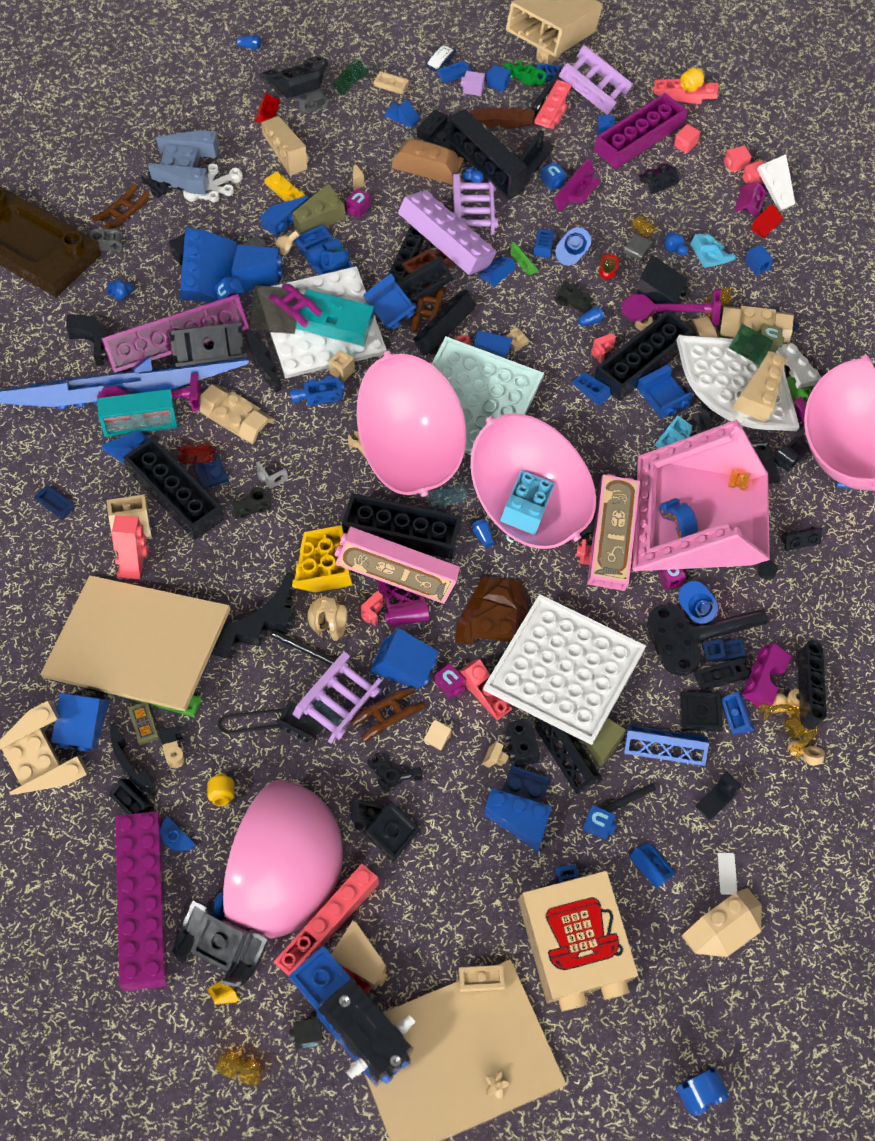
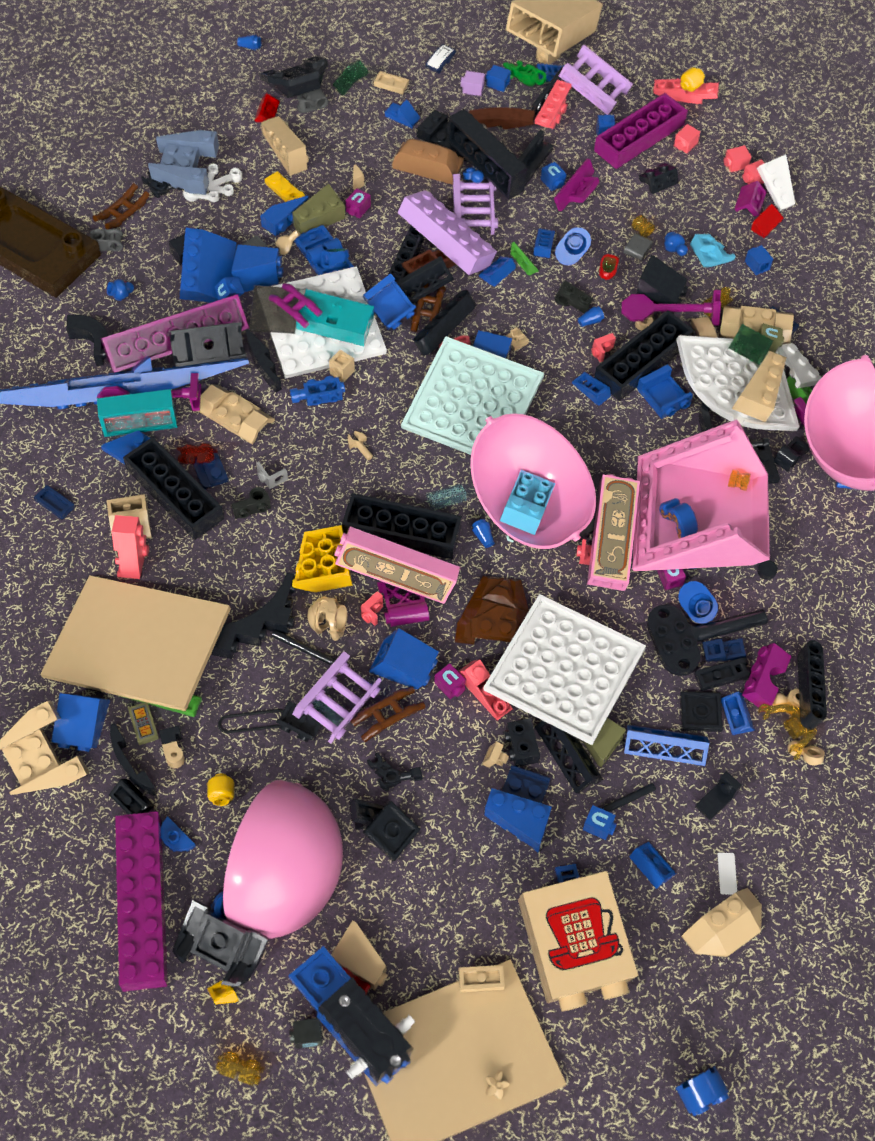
coral slope [274,864,379,976] -> none
bright pink windscreen [357,351,466,497] -> none
tan slope [424,720,452,751] -> none
blue plate [437,60,472,84] -> none
medium azure slope [654,415,692,448] -> none
black hinge [781,526,822,551] -> none

